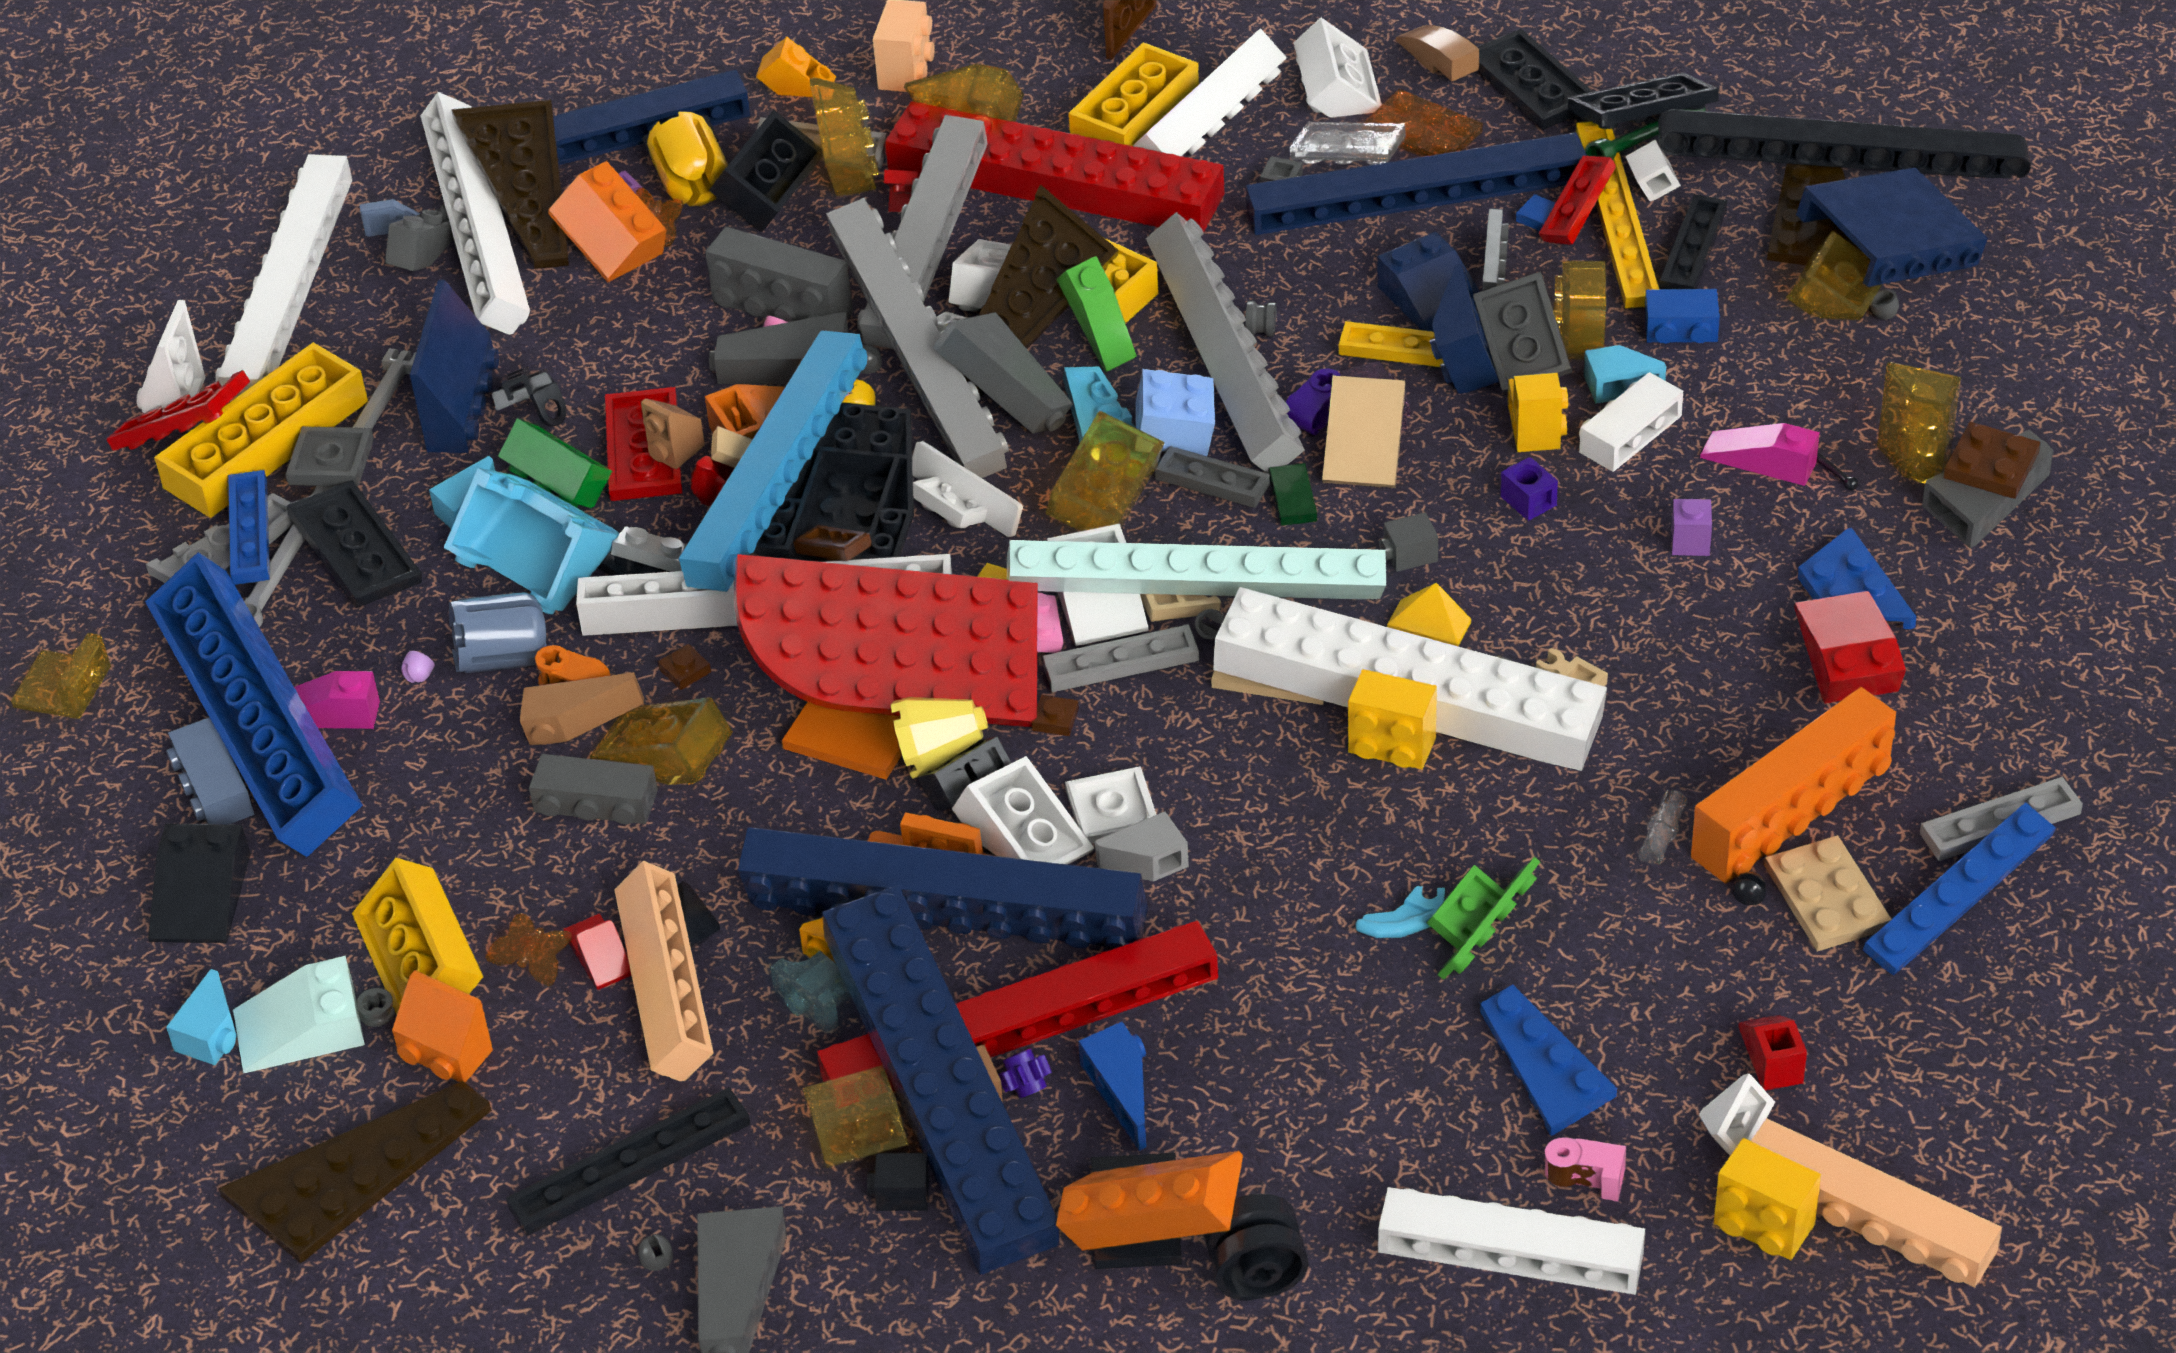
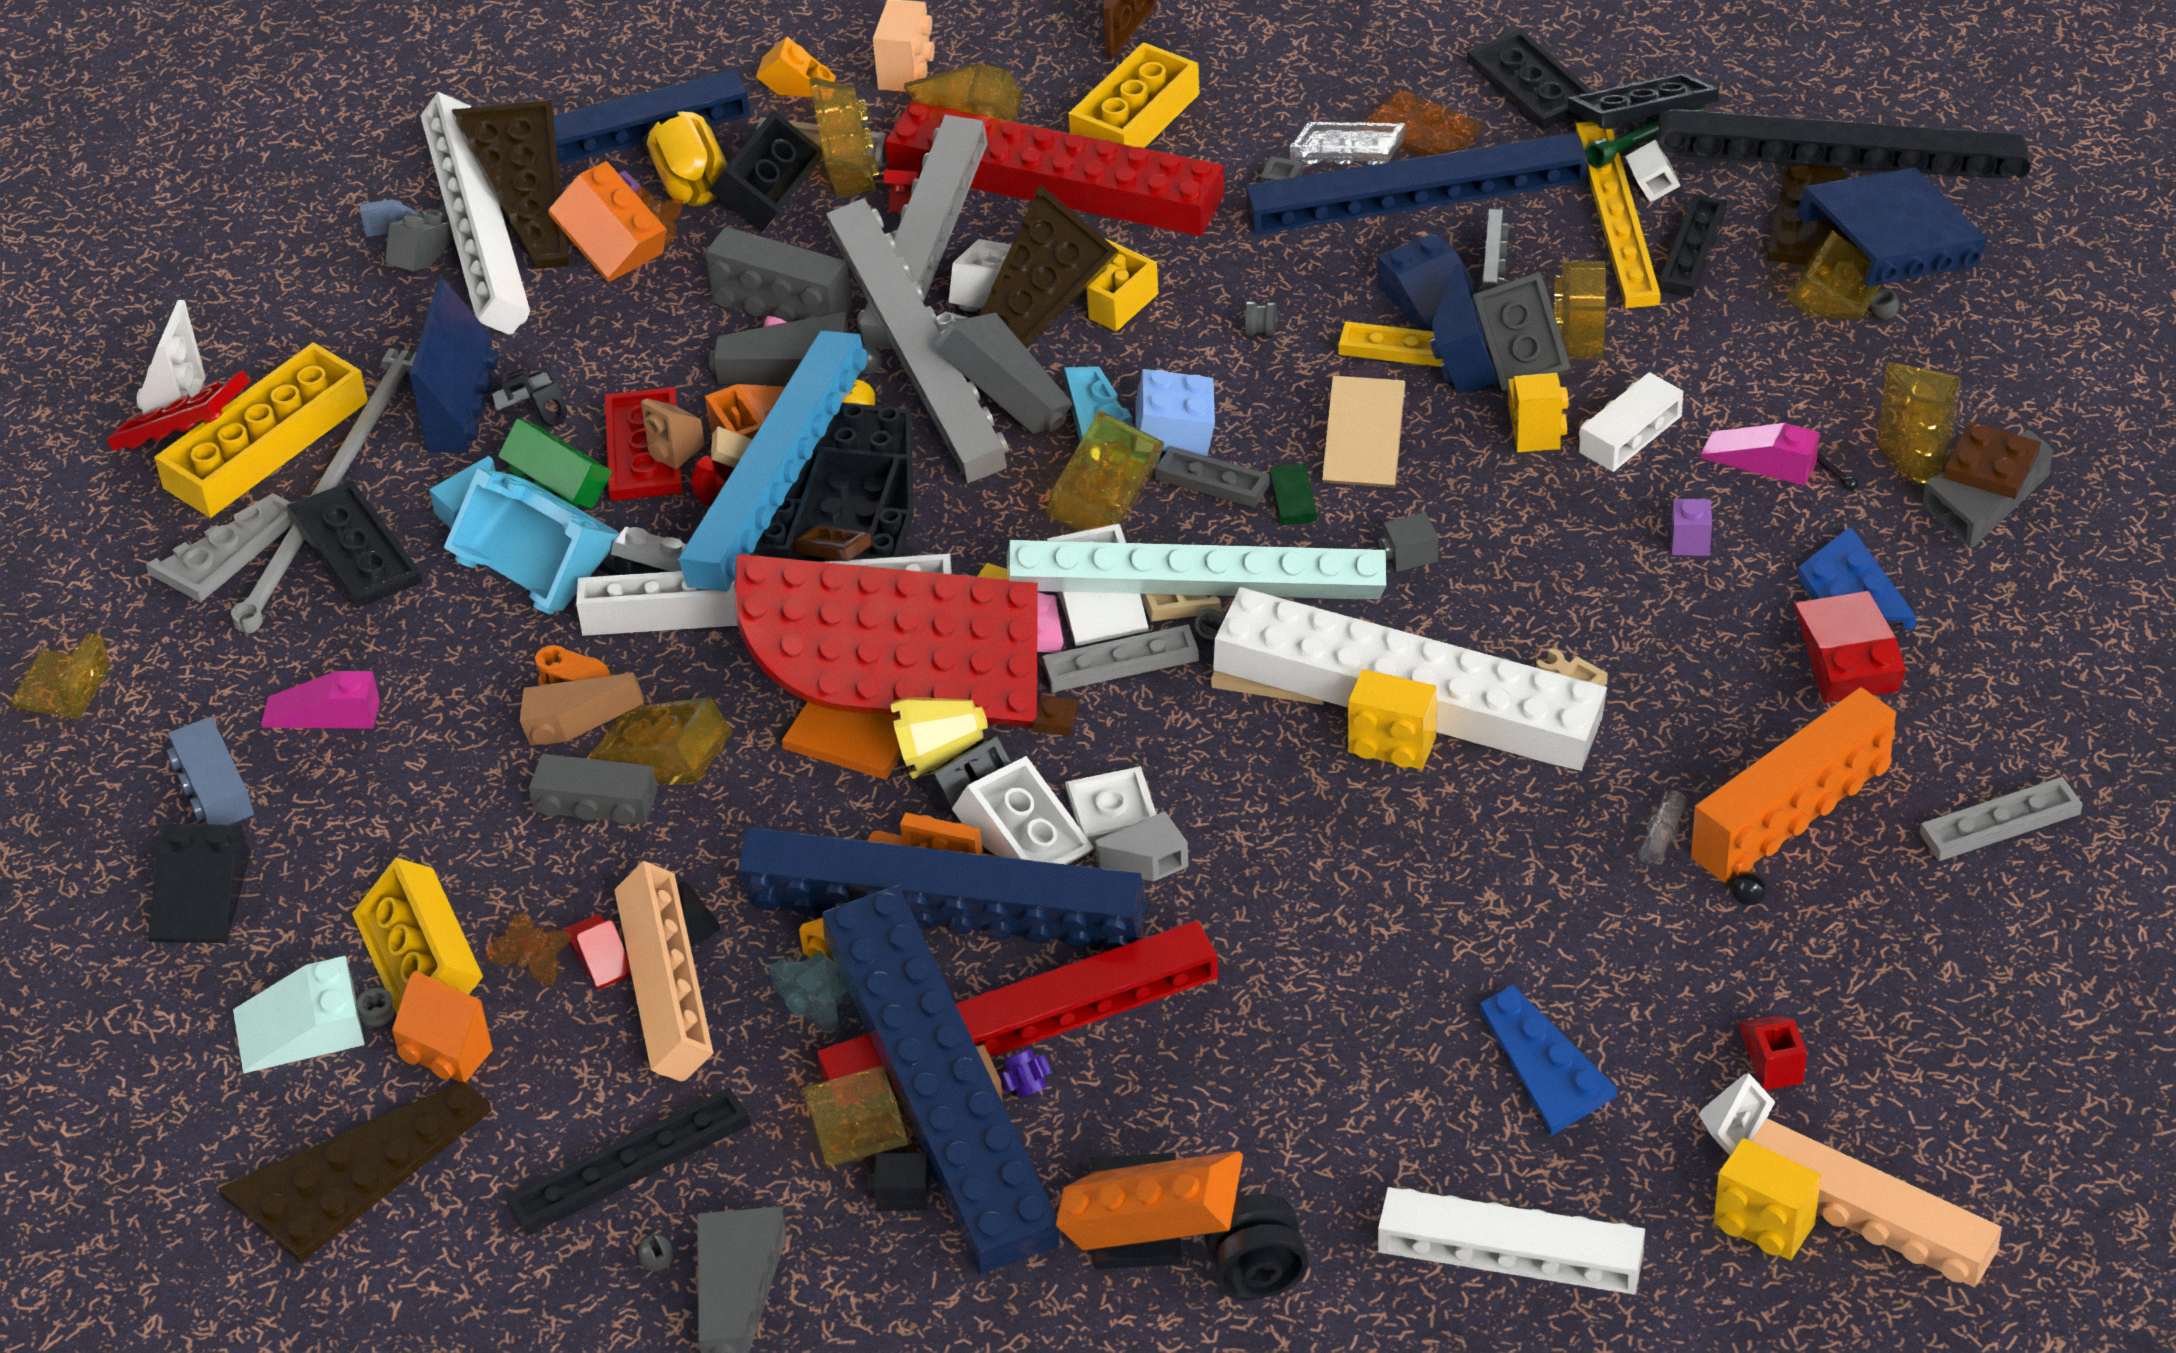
blue brick [145,552,363,857] -> none
medium azure slope [166,969,237,1065] -> none
white brick [215,154,352,402] -> none
blue plate [228,470,270,585] -> none
dark grey plate [286,426,374,487] -> none
lavender hinge [401,651,435,683] -> none
sand blue cylinder [449,592,547,674] -> none
reddish brown plate [658,644,711,690] -> none
white bracket [912,441,1023,537] -> none
bright green slope [1056,256,1137,372] -> none
blue slope [1078,1022,1146,1151] -> none
white brick [1133,28,1287,157] -> none
light grey brick [1146,212,1305,474] -> none
dark purple piece [1286,369,1341,435] -> none
white slope [1294,17,1383,118] -> none
medium azure piece [1356,886,1445,938] -> none
yellow slope [1387,583,1471,646] -> none
medium nougat slope [1396,25,1479,82] -> none
bright green bracket [1427,857,1540,980] -> none
dark purple brick [1500,457,1558,521] -> none
blue tile [1516,194,1556,231] -> none
red plate [1539,155,1616,245] -> none
bright pink leg [1545,1138,1626,1201] -> none
medium azure slope [1584,345,1666,404] -> none
blue brick [1644,289,1720,343] -> none
tan plate [1764,835,1892,952] -> none
blue plate [1863,802,2056,976] -> none

